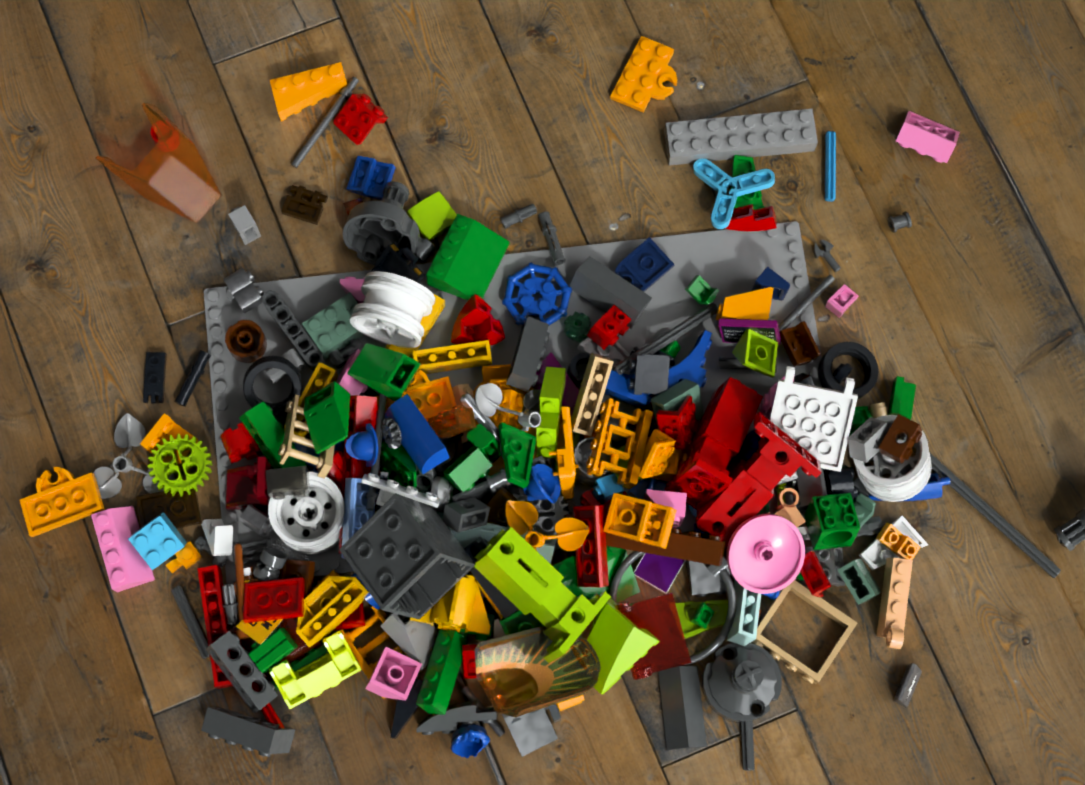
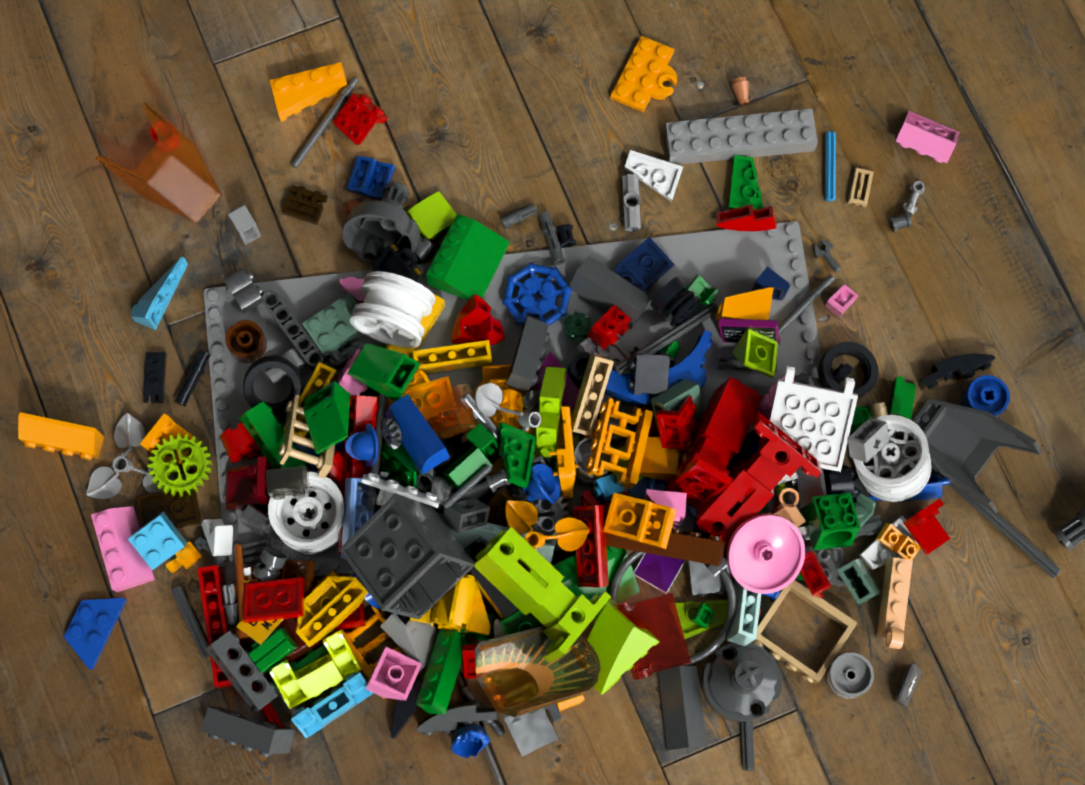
light orange plate [20,467,105,537] -> none
light orange bracket [639,429,676,479] -> none
medium azure piece [693,159,775,229] -> none
reddish brown bracket [779,321,821,367] -> none
reddish brown brick [878,414,922,464] -> none
none -> light orange slope [18,412,104,460]
none -> blue wing [64,598,127,670]
none -> medium azure wedge [131,257,188,330]
none -> medium azure bracket [291,672,374,738]
none -> dark grey bar [442,464,492,510]
none -> black bush [556,224,576,248]
none -> light grey piece [622,174,641,232]
none -> white wing [624,150,683,202]
none -> black wheel [650,277,701,328]
none -> nougat cone [731,77,749,106]
none -> light grey wheel [825,652,874,699]
none -> tan tile [848,168,874,208]
none -> light grey bar [902,181,925,216]
none -> red bracket [903,498,950,555]
none -> dark grey windscreen [913,399,1042,514]
none -> black slope [918,354,996,390]
none -> blue wheel [961,375,1010,417]

